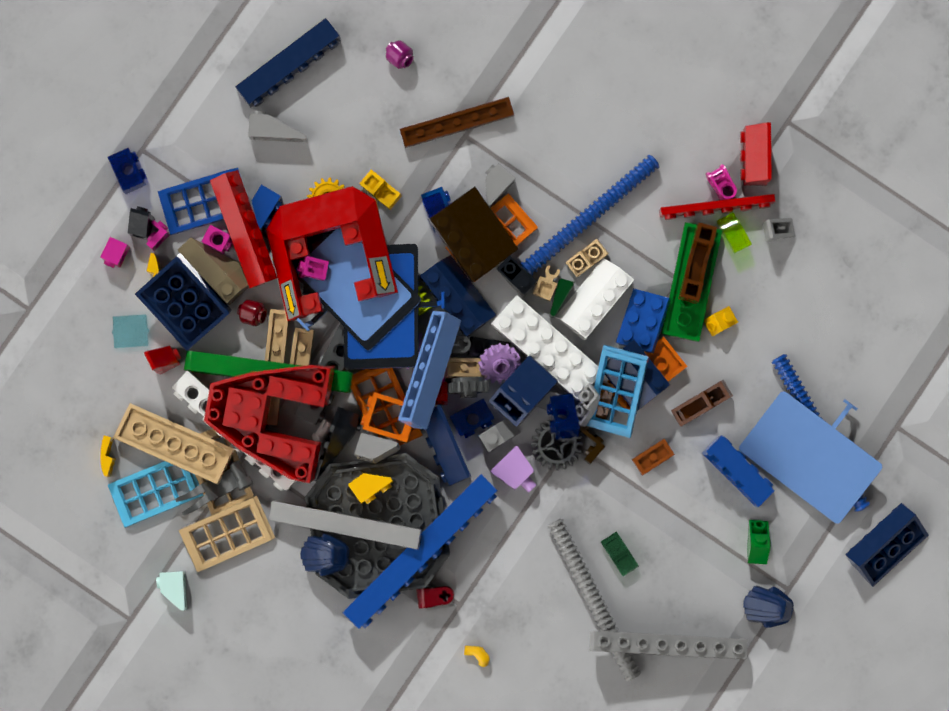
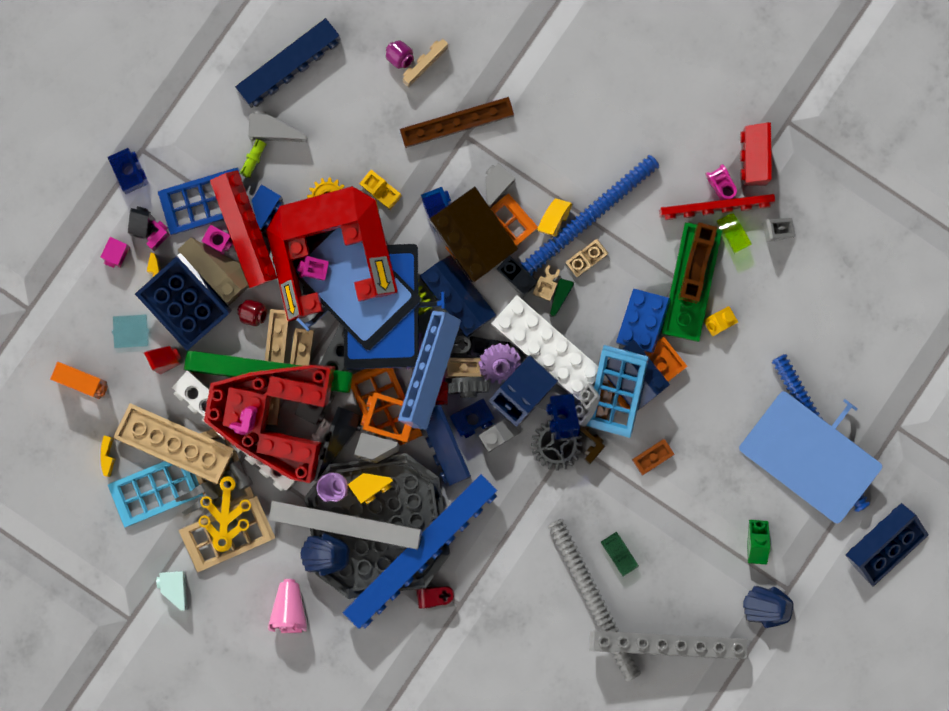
yellow arm [464,645,490,667] -> none
lavender torso [490,445,537,493] -> none
white slope [555,258,634,341] -> none
reddish brown slope [671,380,733,427] -> none
blue wedge [702,435,775,508] -> none
none -> orange window [50,361,108,399]
none -> yellow plant [198,476,251,552]
none -> dark pink bracket [229,406,258,435]
none -> lime pin [239,139,267,178]
none -> bright pink cone [268,579,307,633]
none -> lavender hair [316,473,348,502]
none -> tan plate [403,39,448,88]
none -> yellow slope [537,198,573,237]

